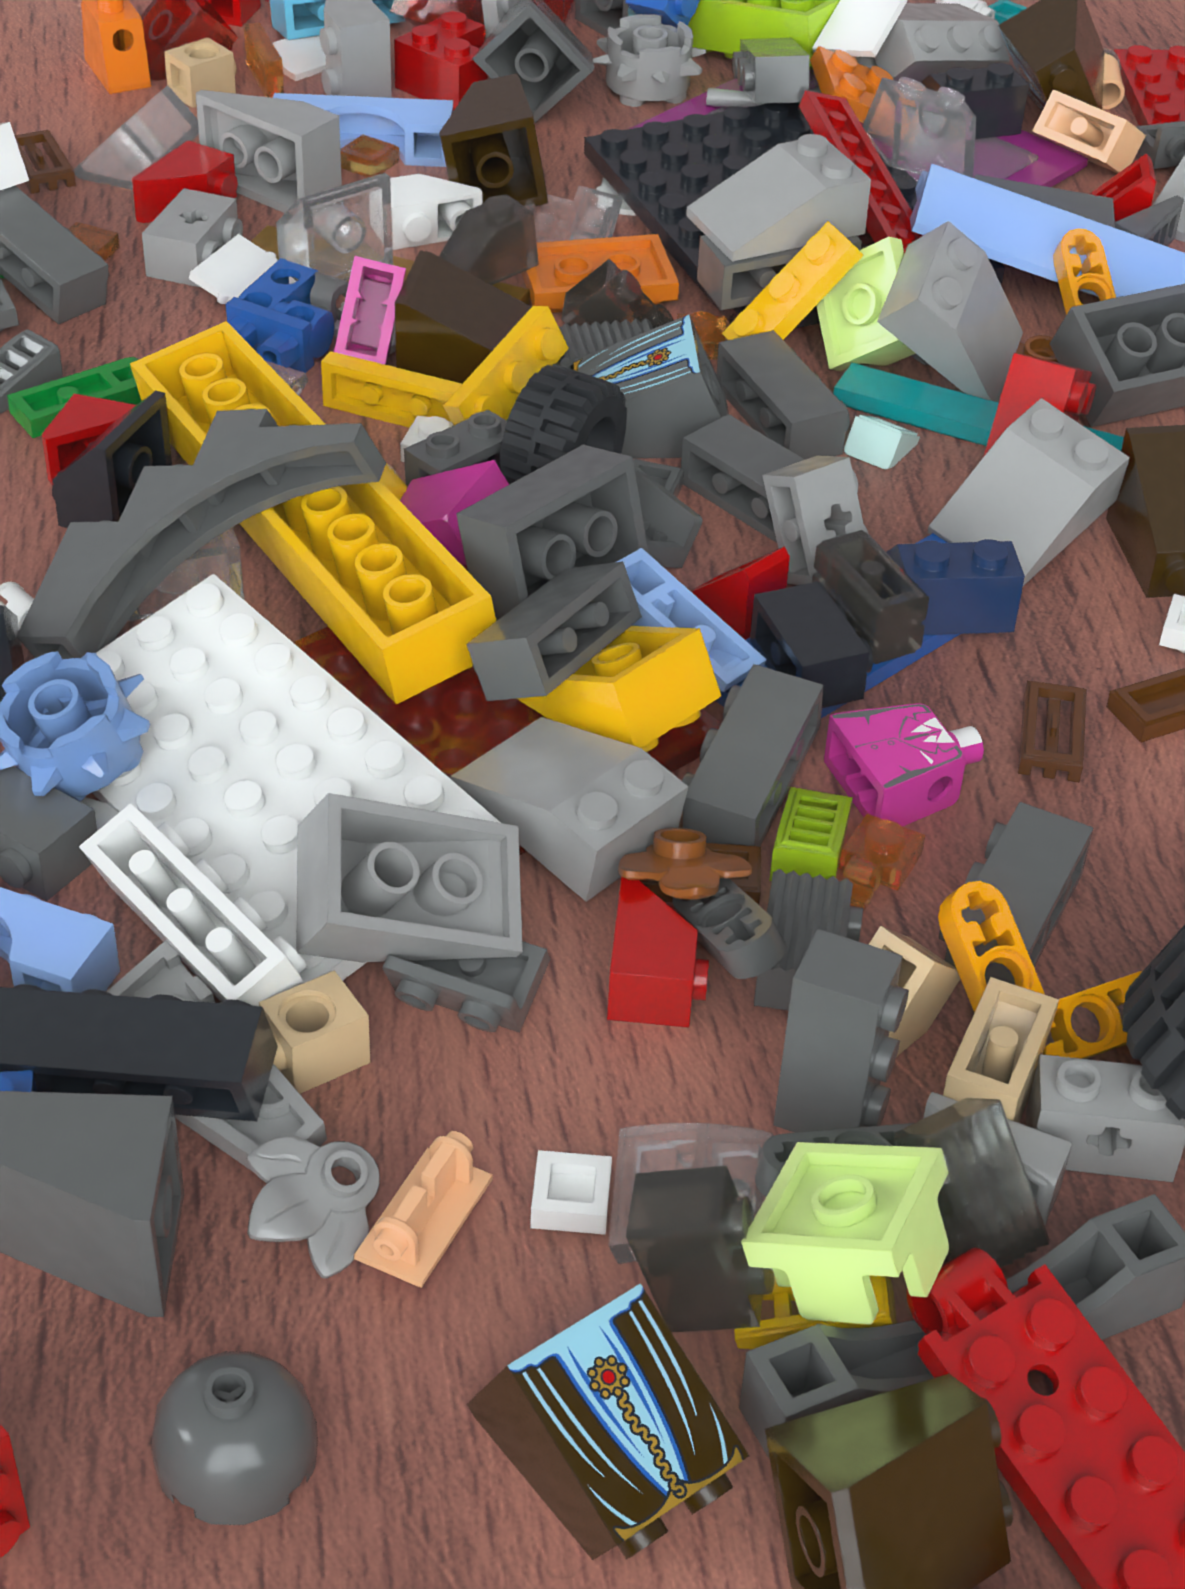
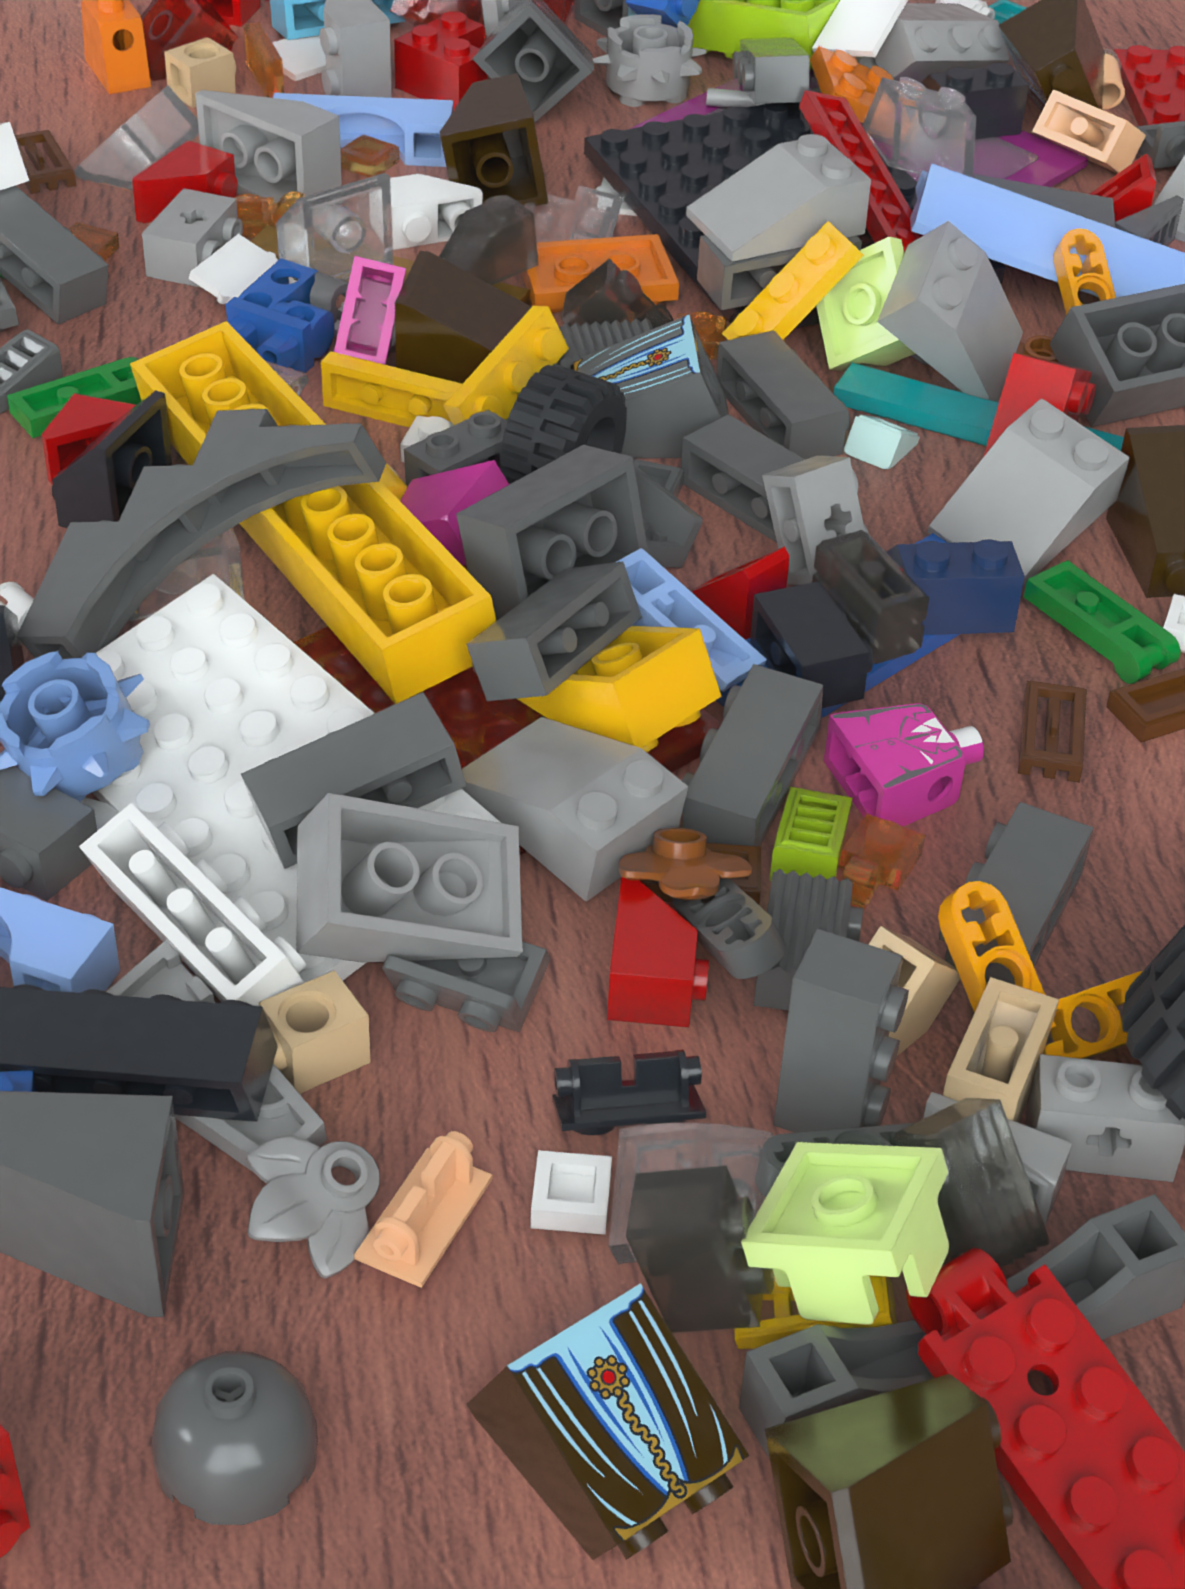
none -> clear orange plate [235,192,307,238]
none -> dark grey brick [241,692,466,869]
none -> black hinge [552,1050,706,1135]
none -> green plate [1023,560,1181,684]

